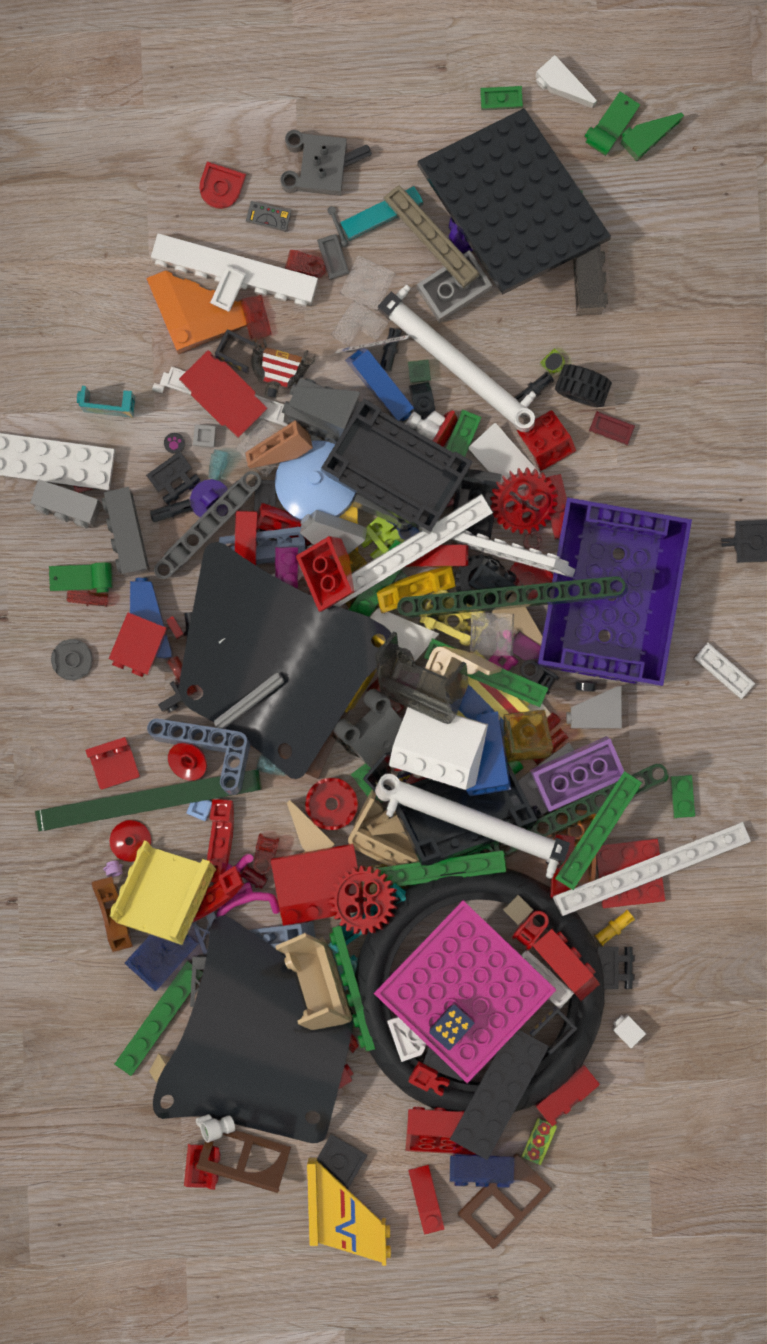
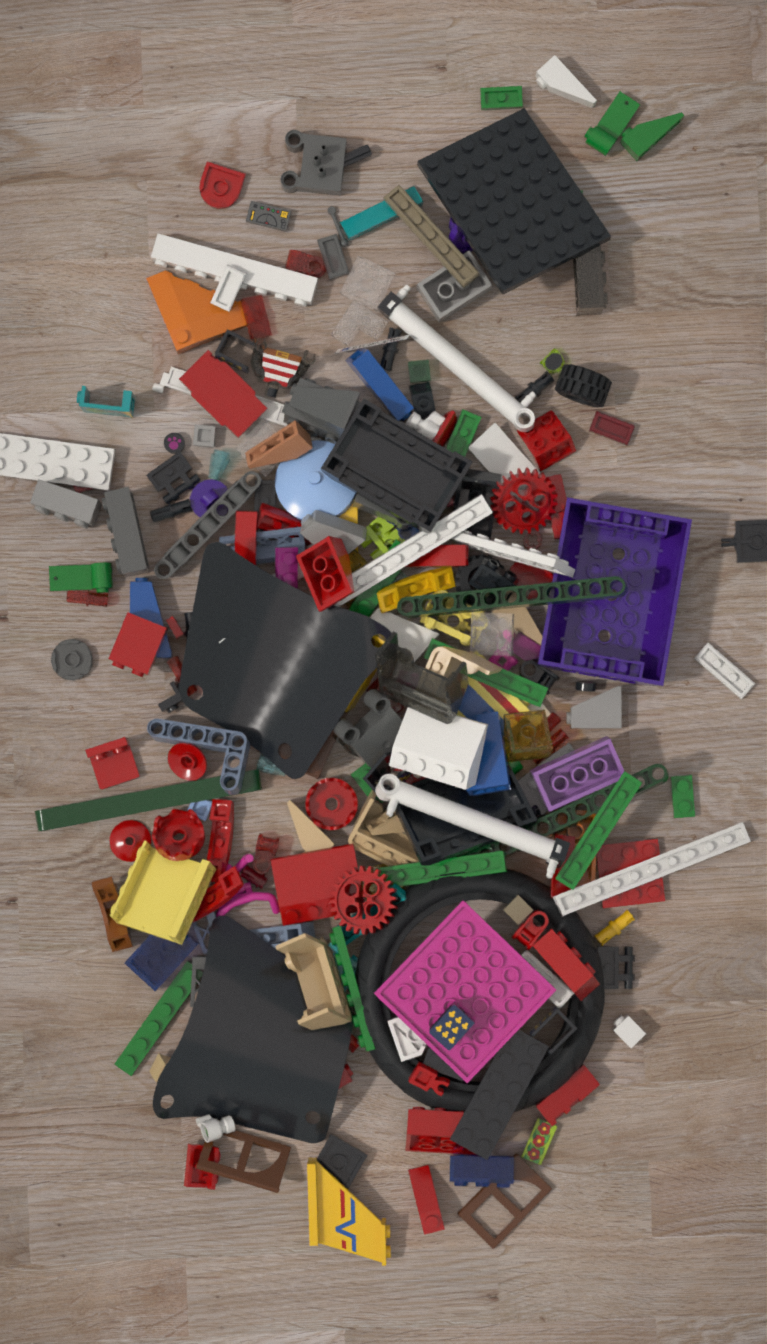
lavender plate [103,861,124,877] -> none
light grey axle [214,673,284,729] -> none
none -> red plate [152,809,205,861]

